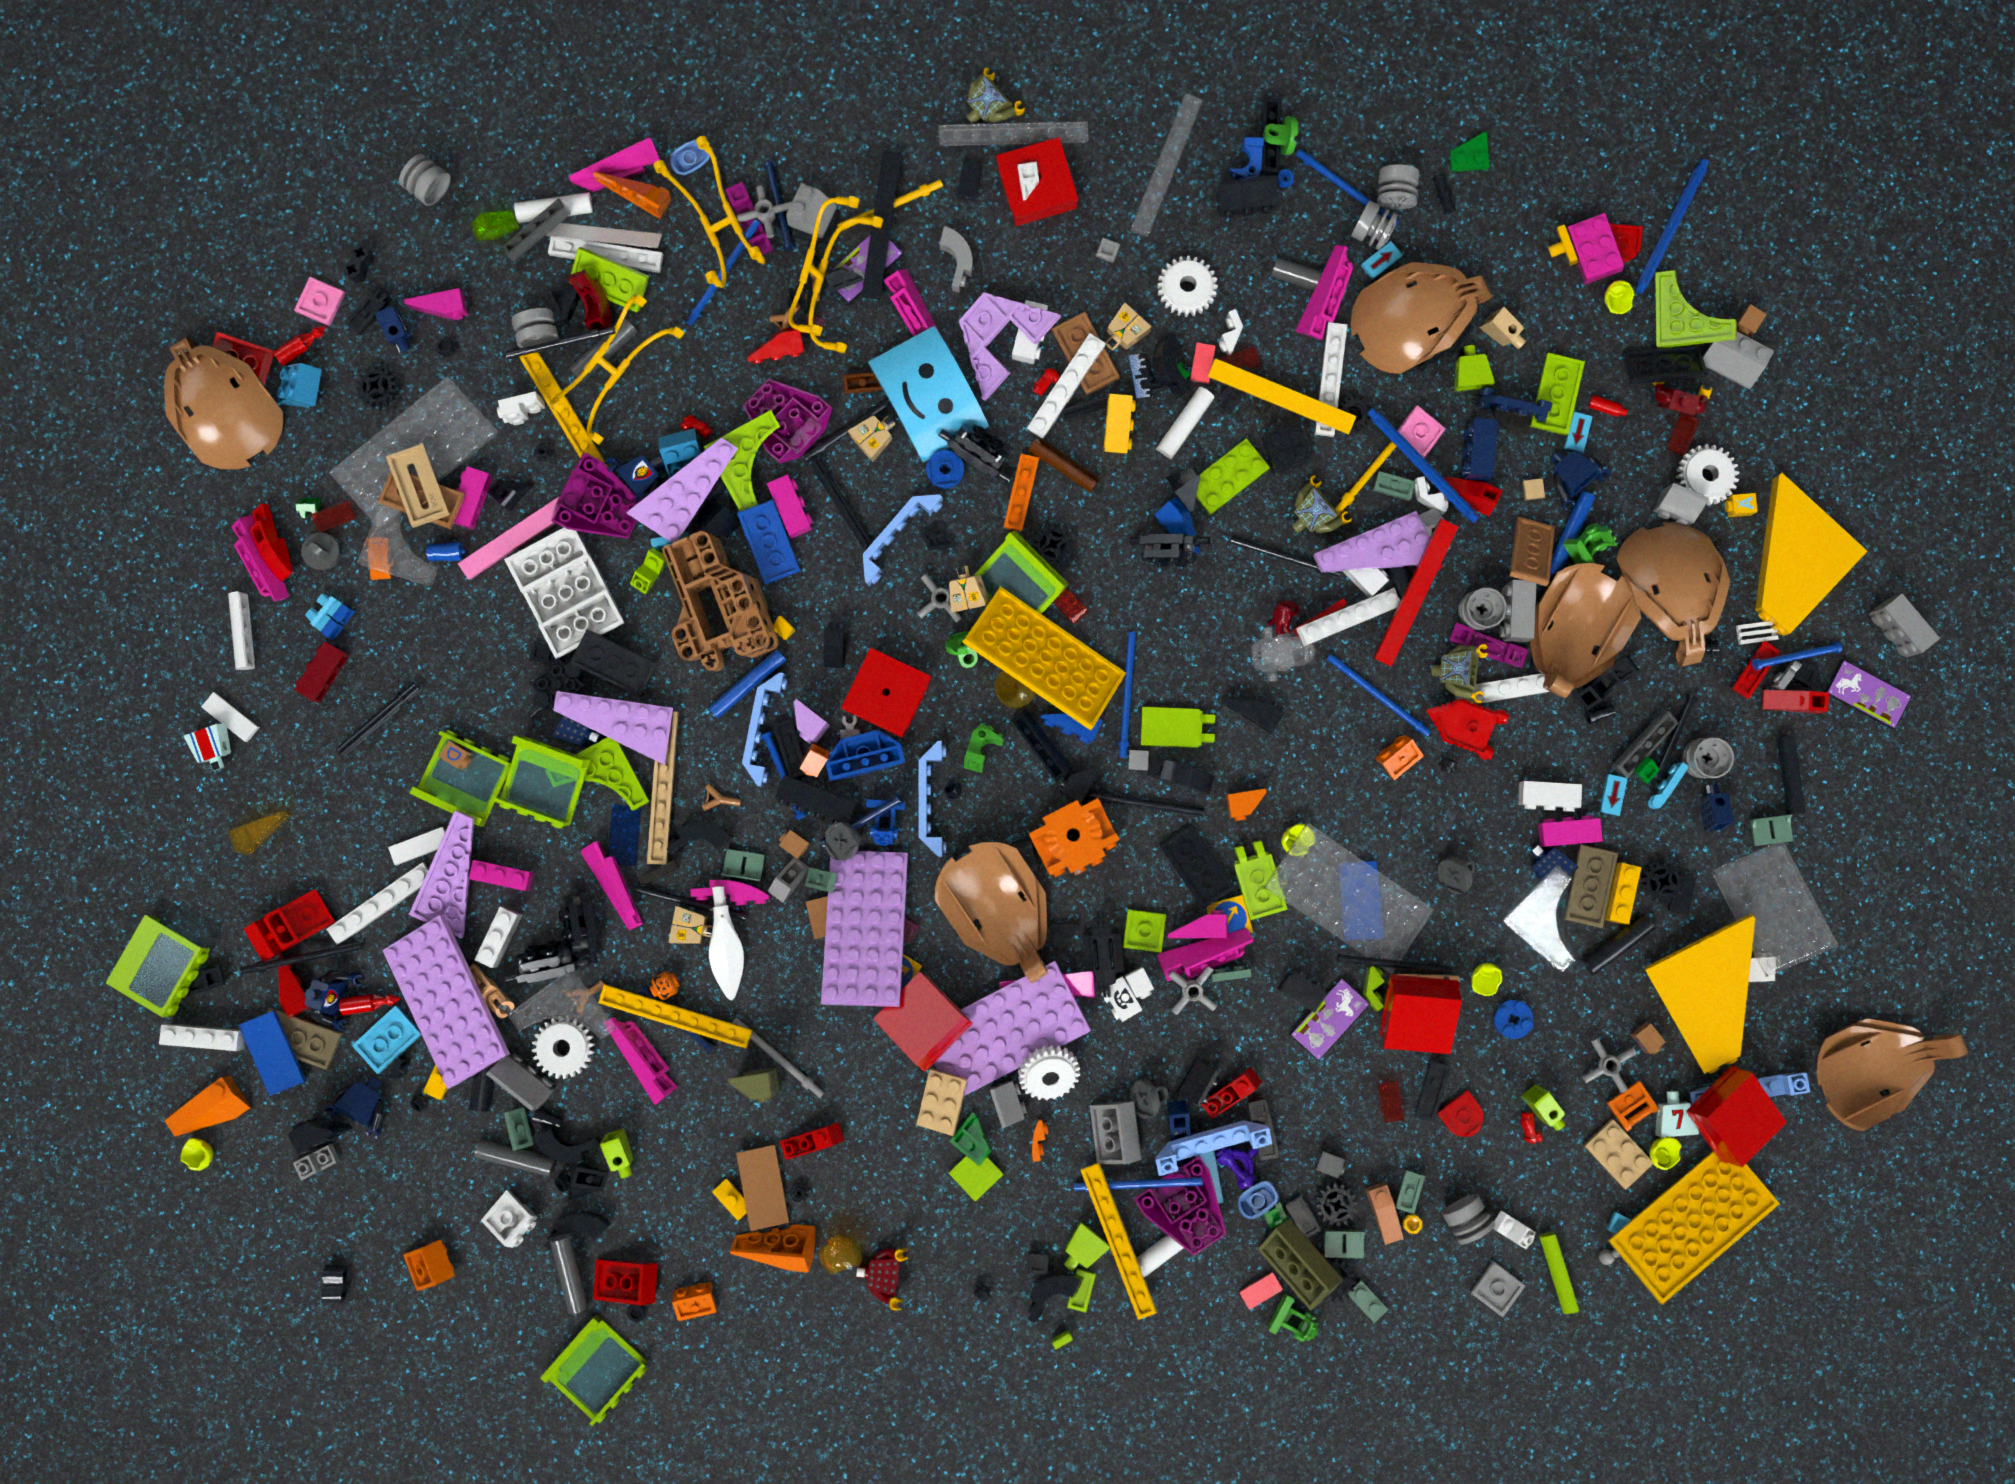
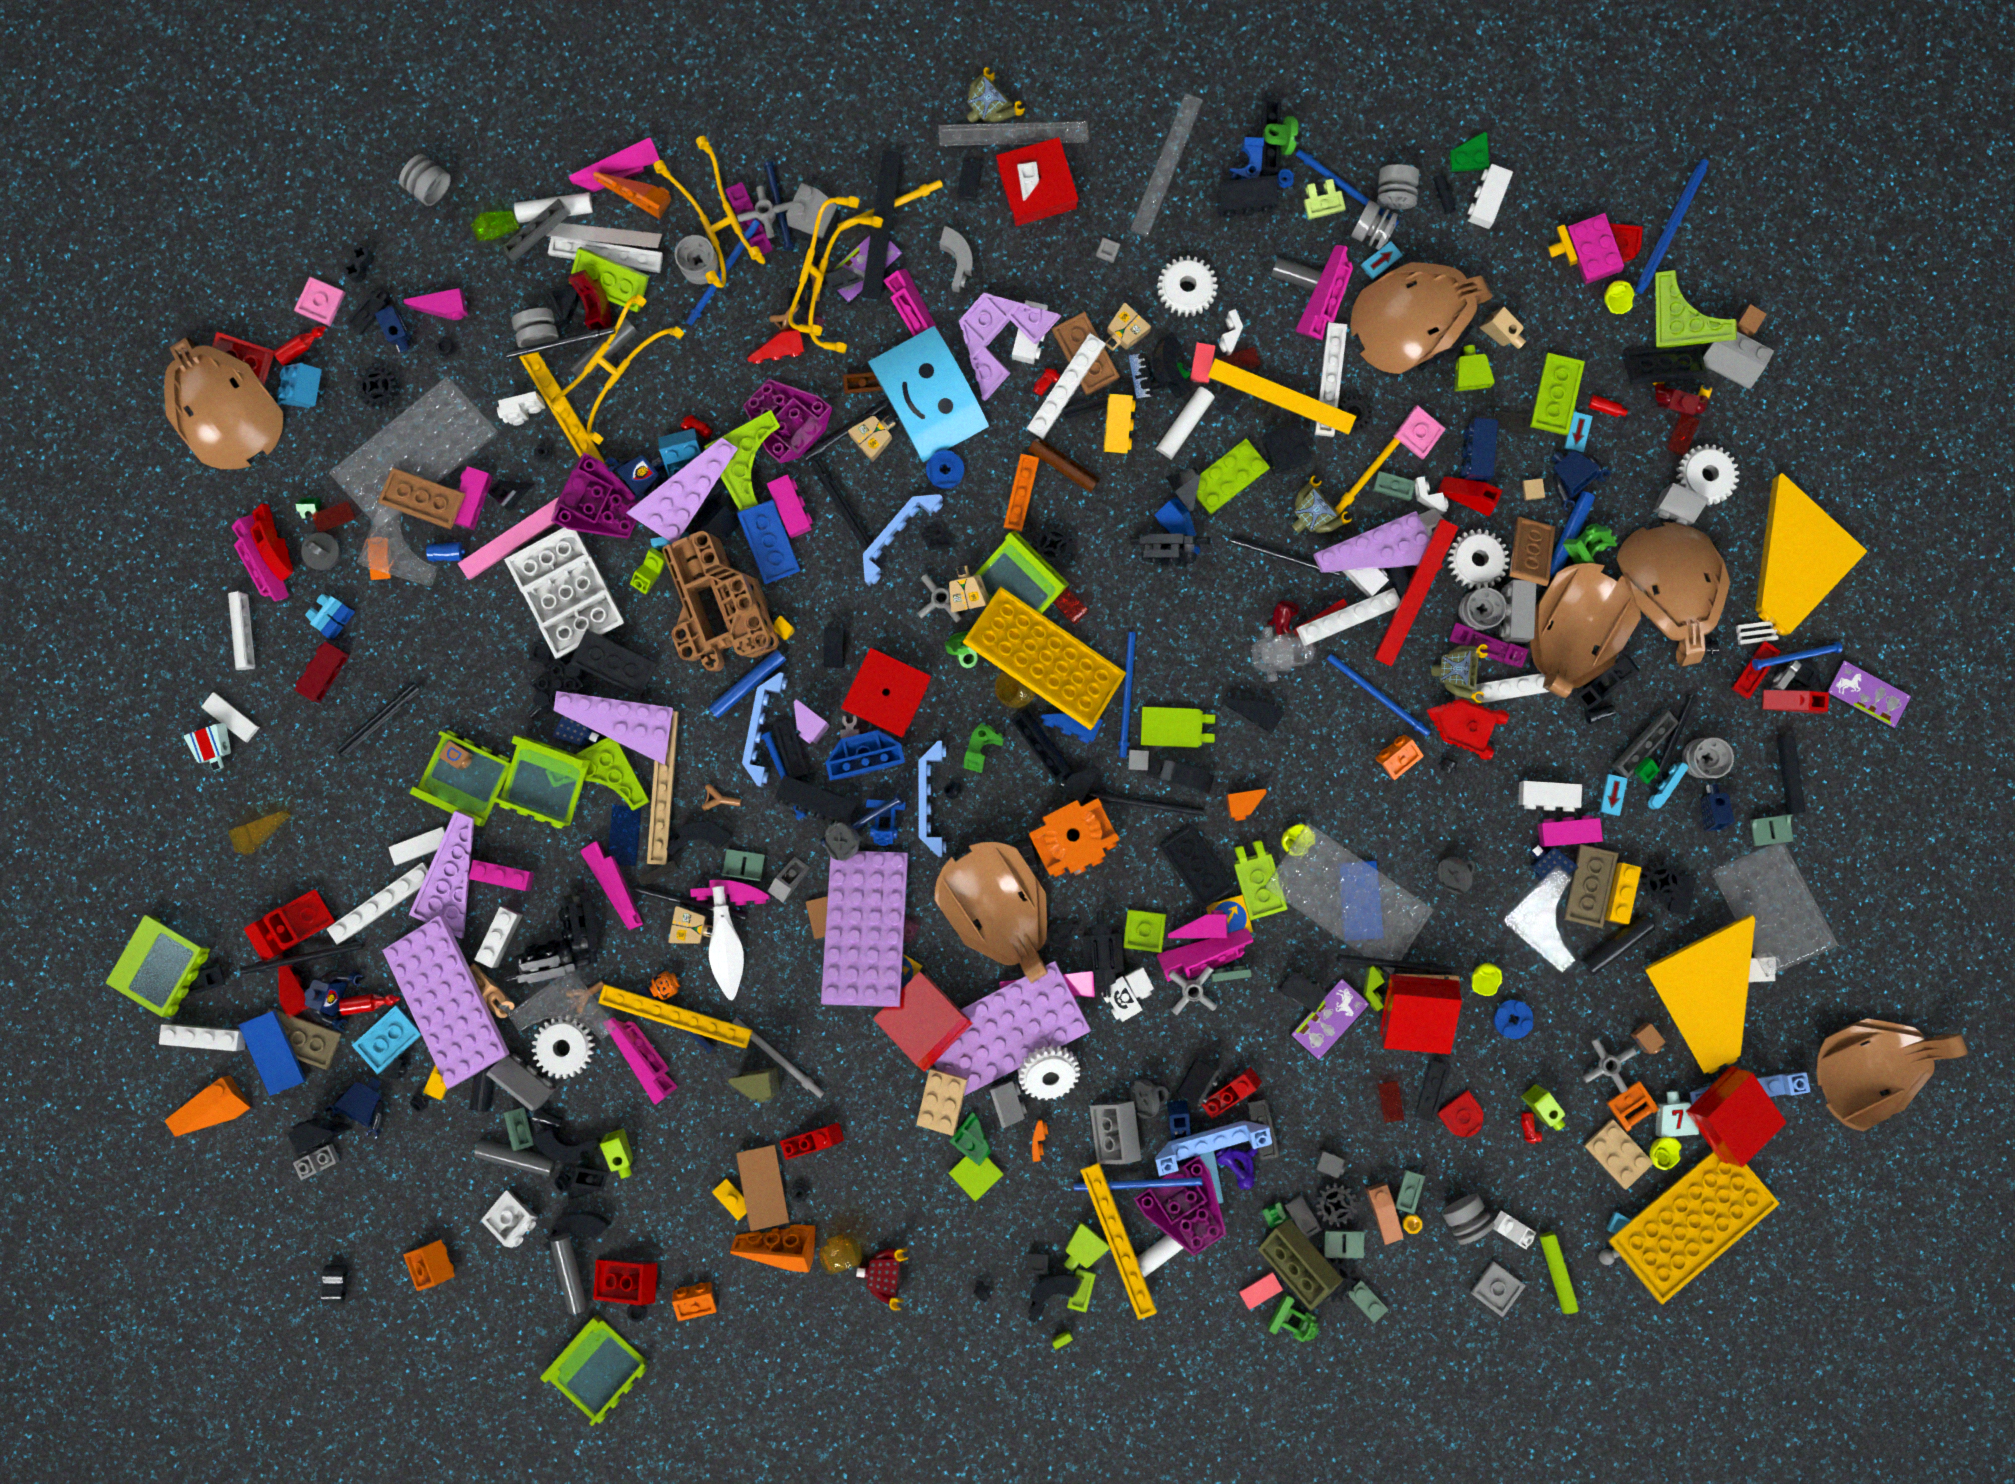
neon yellow hair [180,1138,214,1171] -> none
tan piece [386,443,450,528] -> none
medium blue piece [670,140,710,175] -> none
medium nougat brick [779,830,810,859] -> none
brick [800,743,829,777] -> none
sand green plate [805,867,837,893] -> none
black piece [938,424,1012,483] -> none
medium blue piece [1238,1181,1279,1219] -> none
blue piece [1367,408,1480,523] -> none
dark blue plate [1478,387,1553,422] -> none
yellow brick [1725,493,1758,517] -> none
light grey brick [1869,594,1940,658] -> none
none -> light grey wheel [674,235,720,285]
none -> yellowish green plate [1304,179,1346,220]
none -> white gear [1447,529,1510,590]
none -> white brick [1467,164,1513,229]

